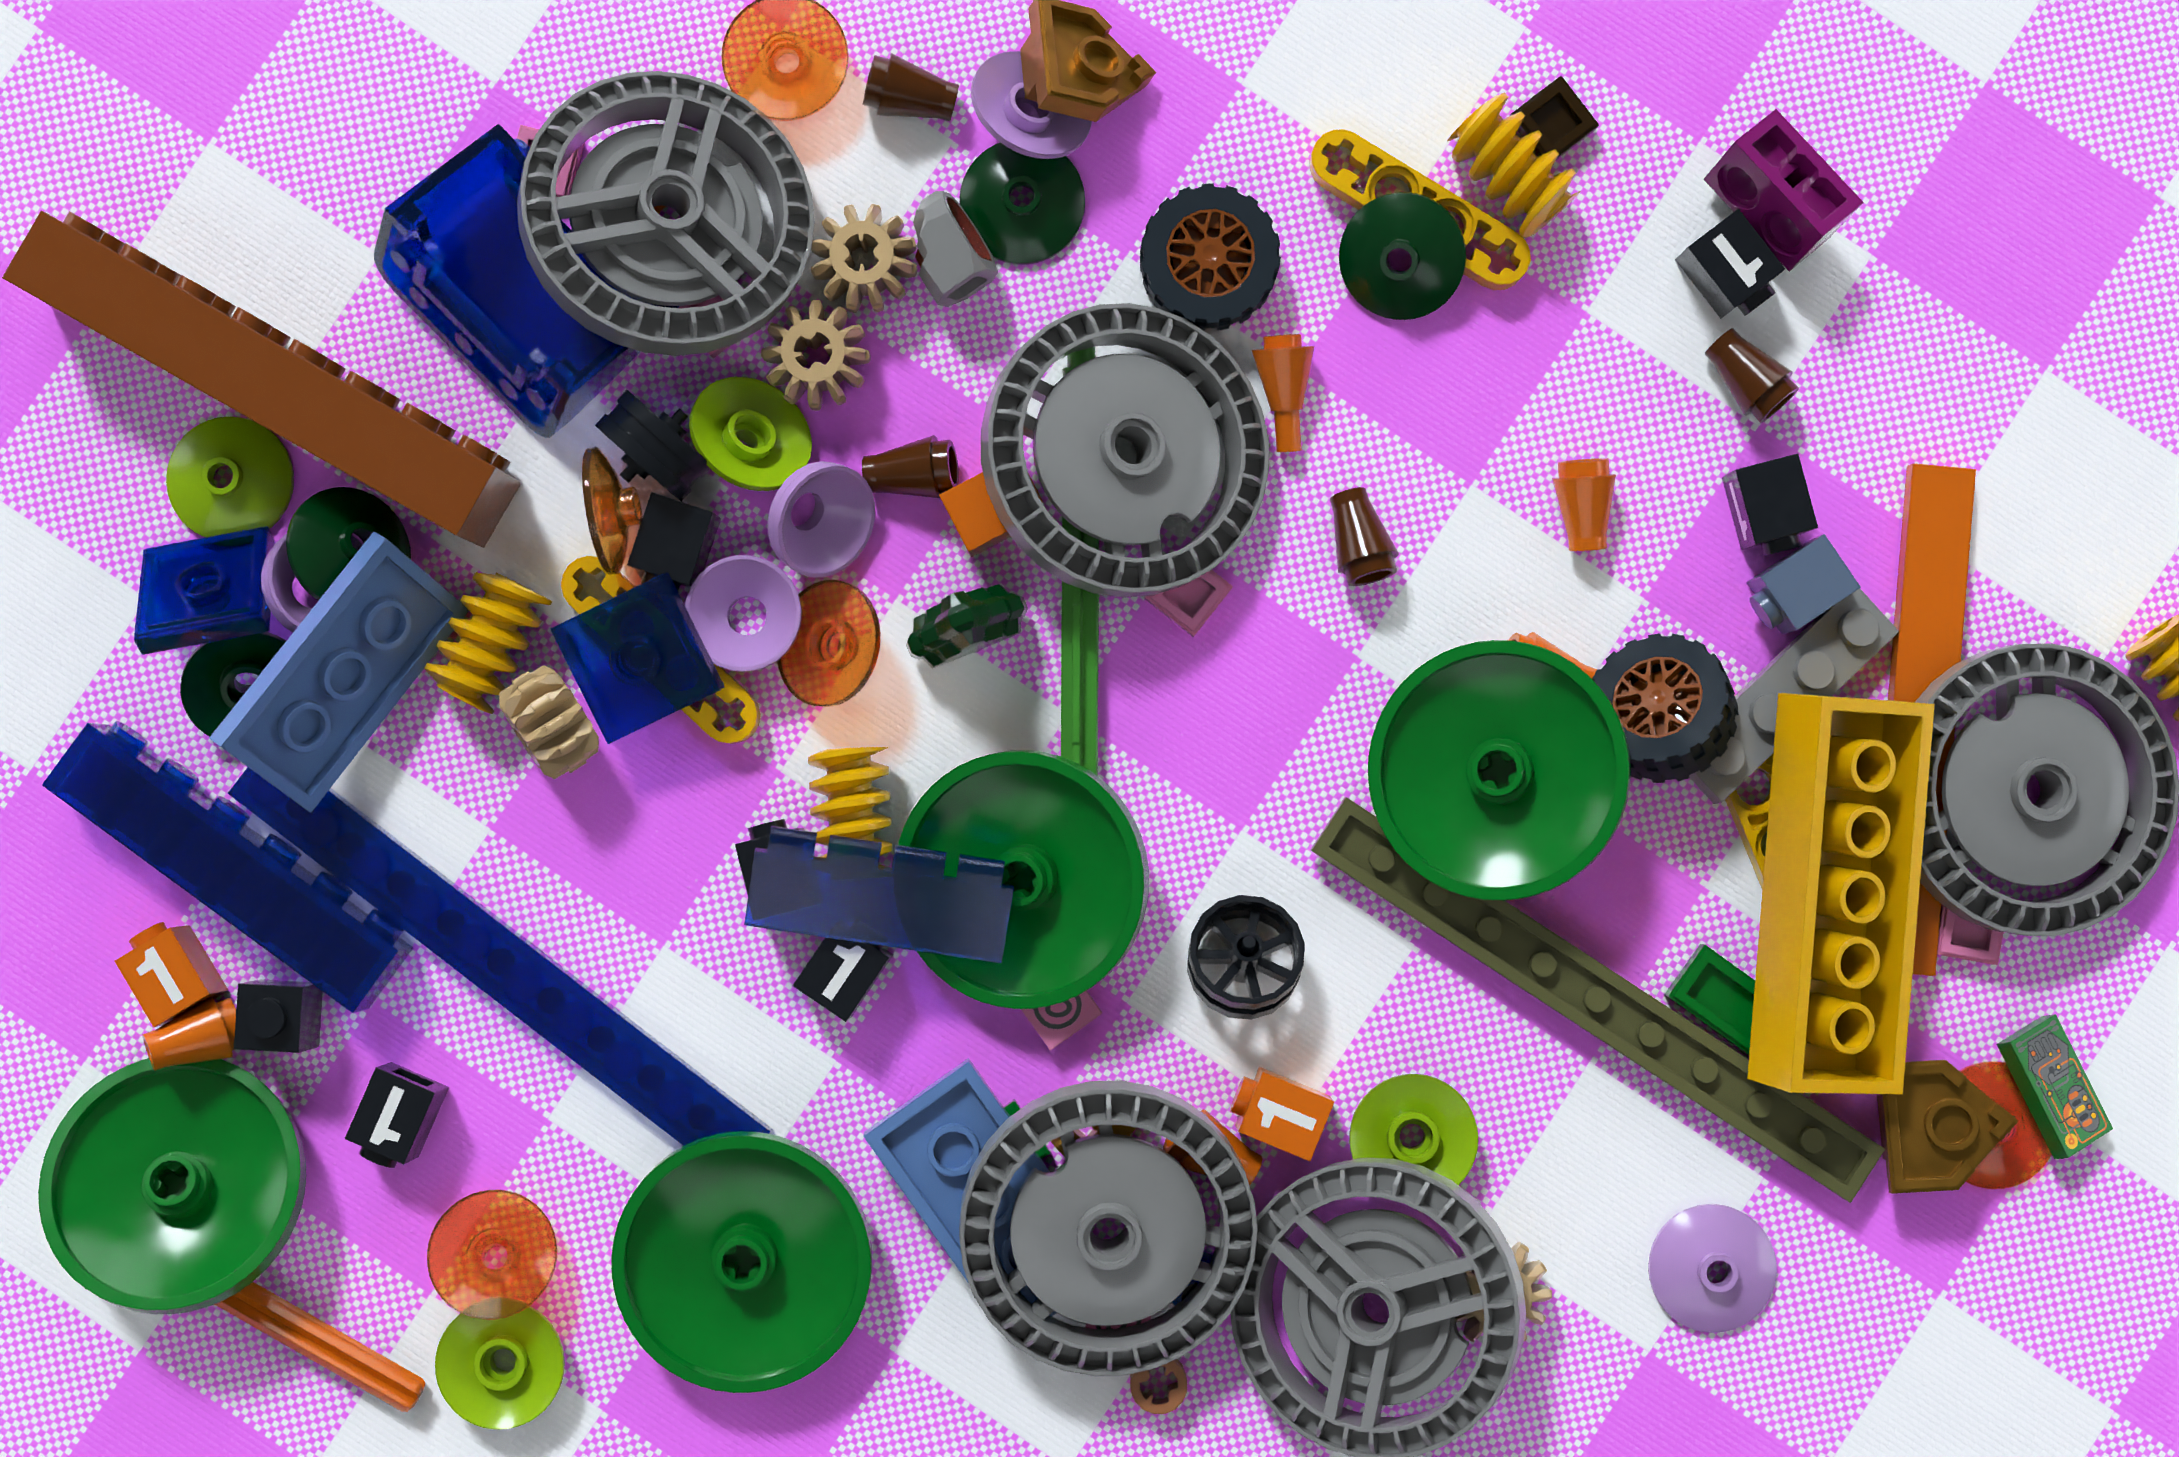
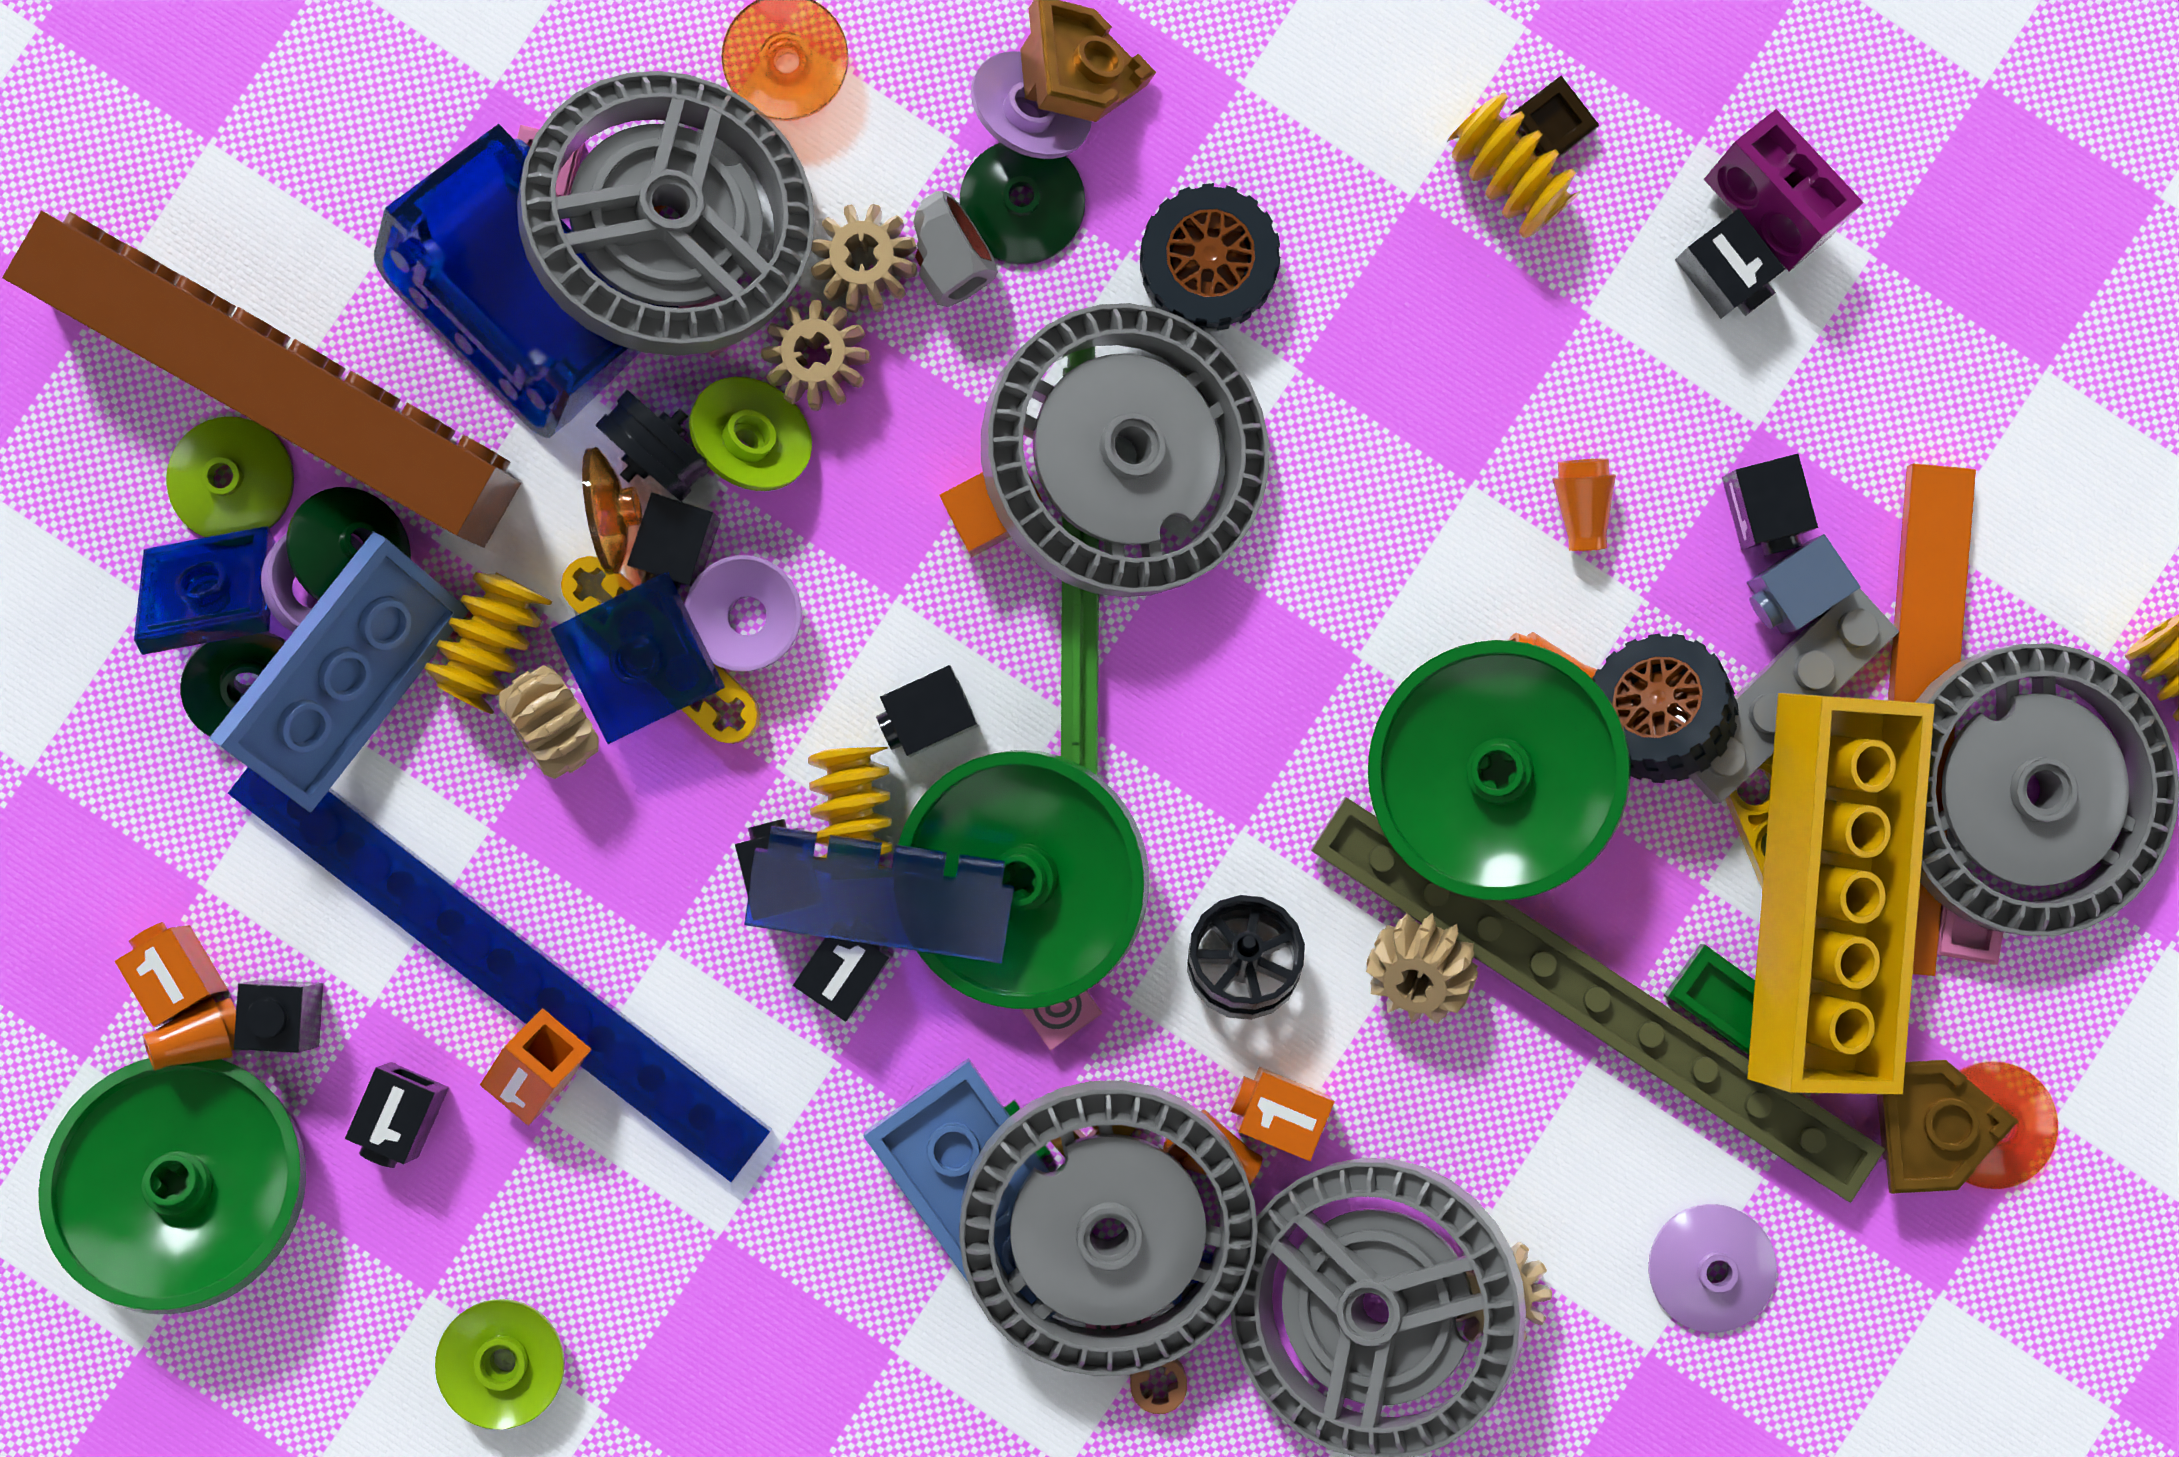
clear blue brick [42,721,414,1013] -> none
orange axle [214,1282,426,1412] -> none
clear orange dish [427,1190,558,1320] -> none
green dish [611,1131,873,1393] -> none
lavender piece [768,461,875,578] -> none
clear orange dish [777,580,881,707] -> none
reddish brown cone [862,53,959,122] -> none
reddish brown cone [862,435,959,498] -> none
dark green rock [906,584,1028,669] -> none
bright pink tile [1144,570,1233,637] -> none
orange cone [1251,334,1315,452] -> none
yellow beam [1309,129,1531,290] -> none
reddish brown cone [1330,487,1399,586] -> none
dark green dish [1339,192,1466,320] -> none
lime dish [1349,1074,1478,1185] -> none
reddish brown cone [1705,328,1799,423] -> none
tile [1996,1014,2113,1159] -> none
none -> orange brick [480,1008,592,1126]
none -> black brick [876,665,979,757]
none -> tan gear [1366,913,1478,1025]

